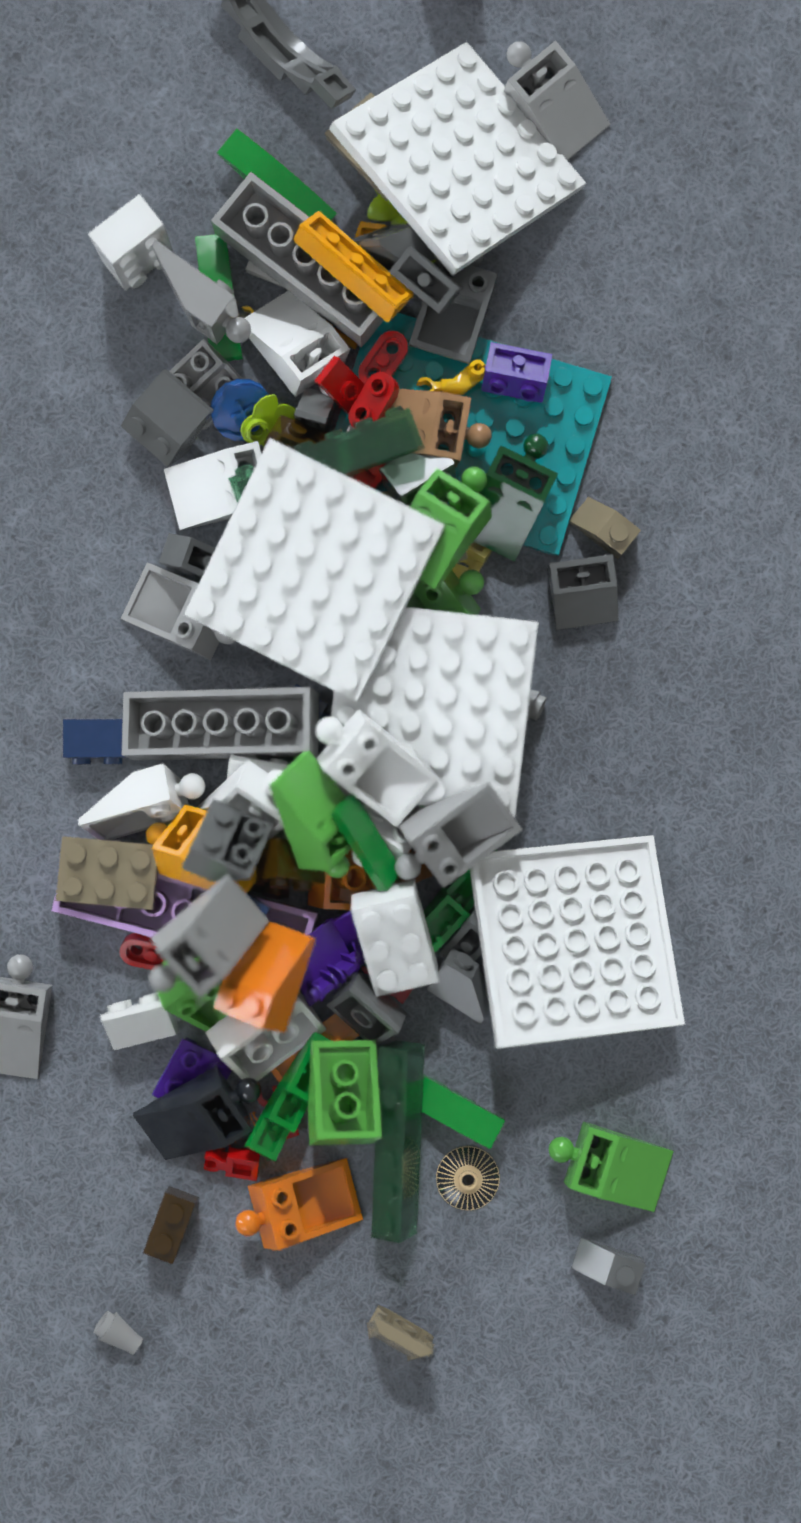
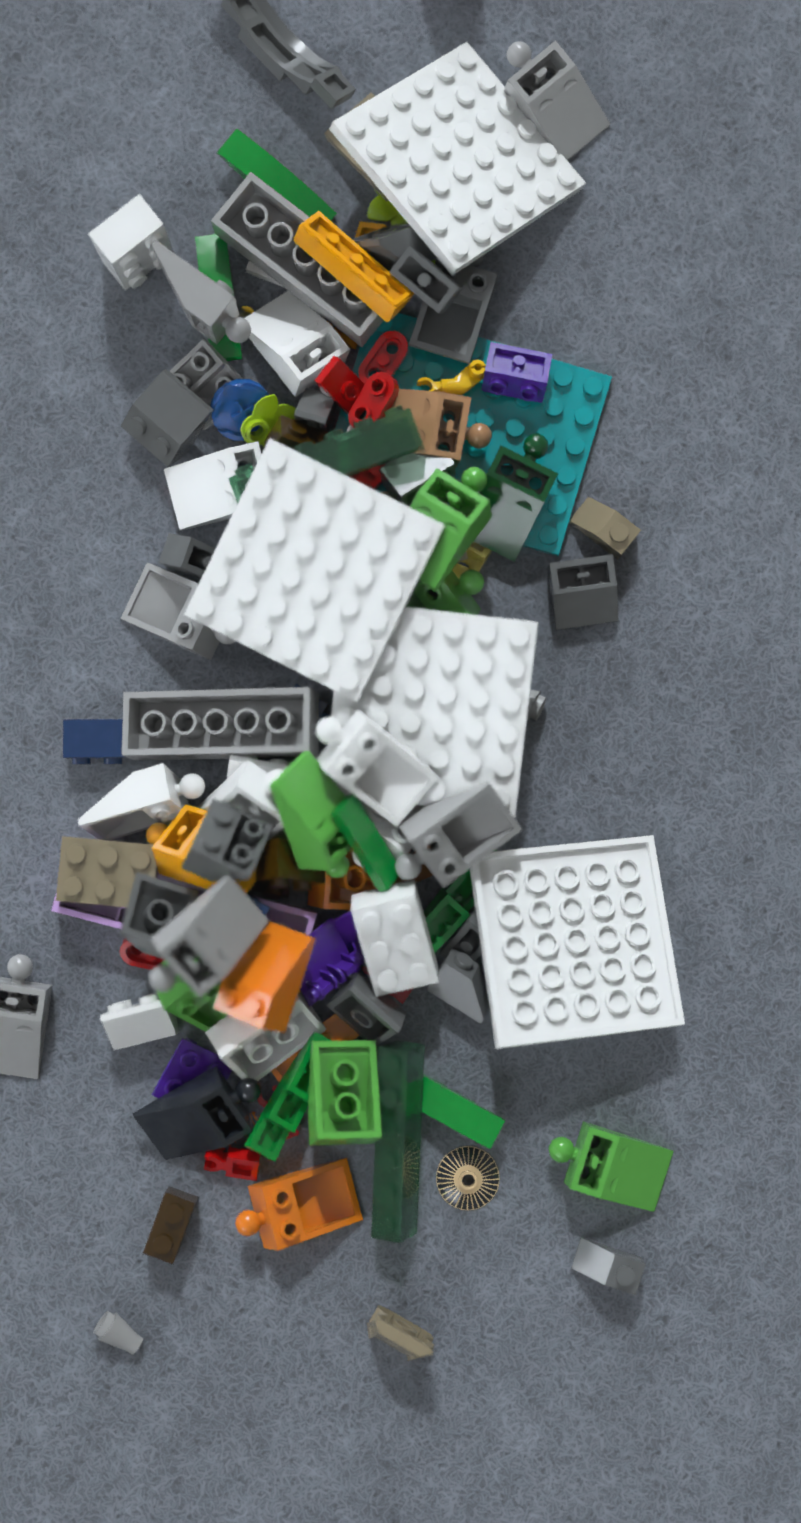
none -> dark grey slope [119,872,199,959]

